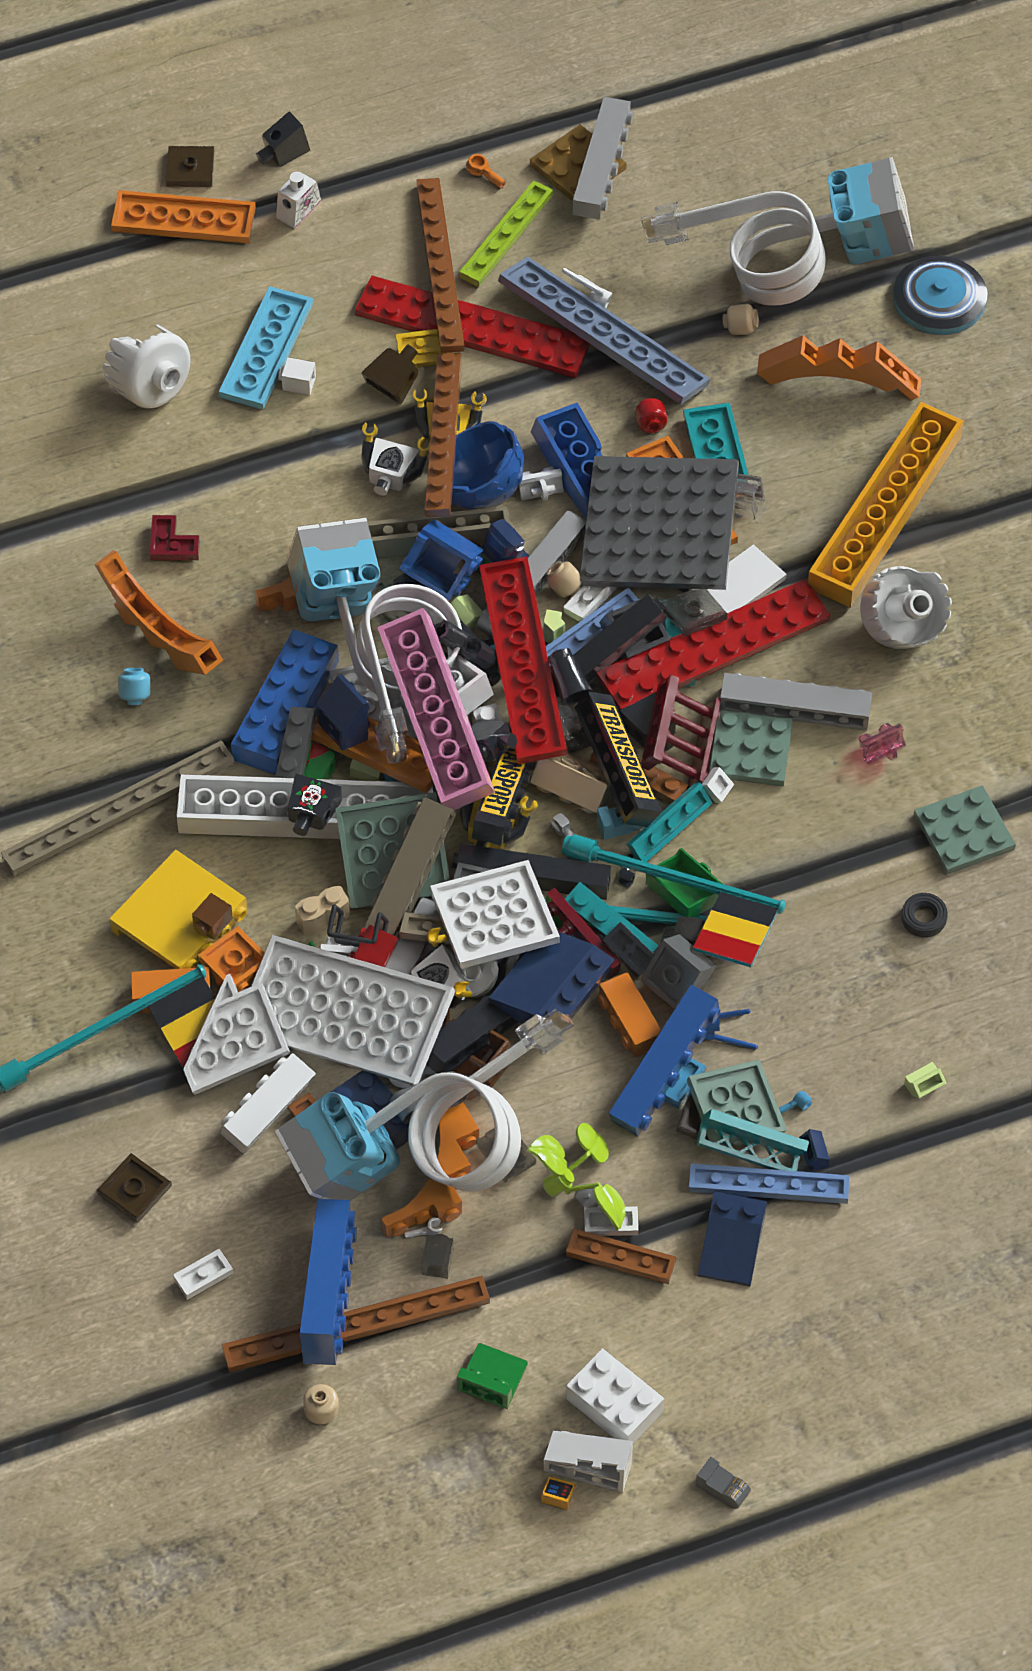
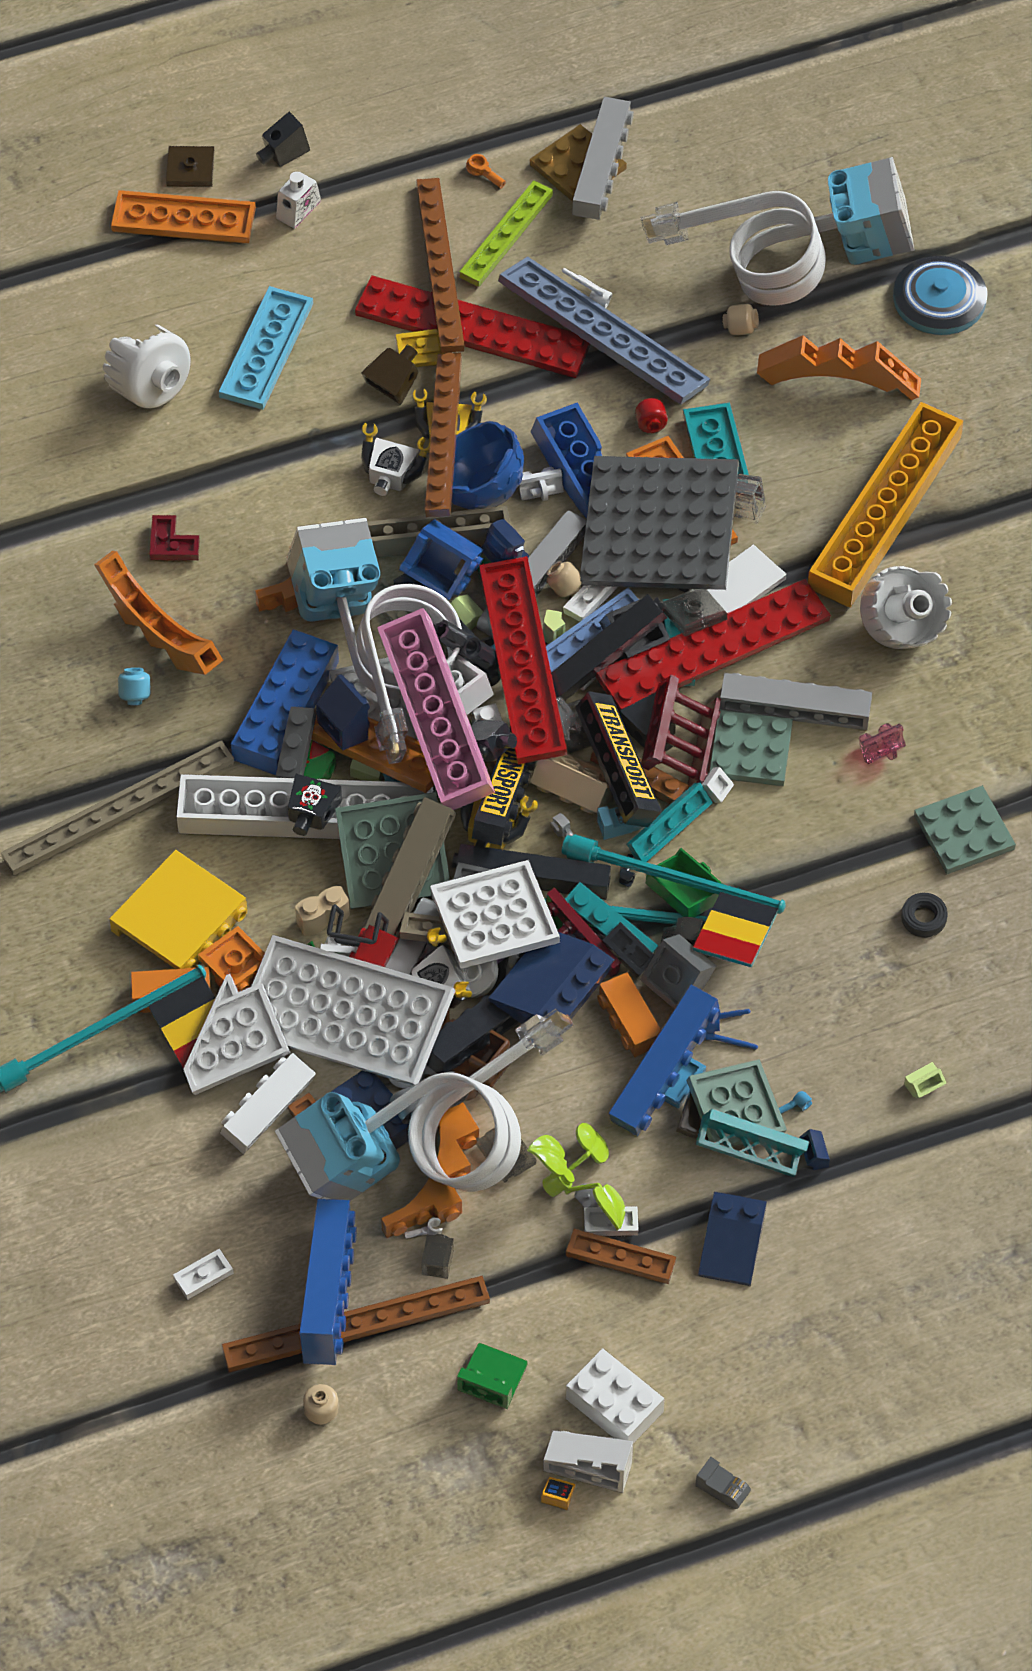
dark brown plate [96,1153,172,1223] -> none
reddish brown brick [192,893,233,940] -> none
white brick [279,358,316,395] -> none
black plant [548,648,593,706] -> none
medium blue plate [689,1163,850,1204] -> none

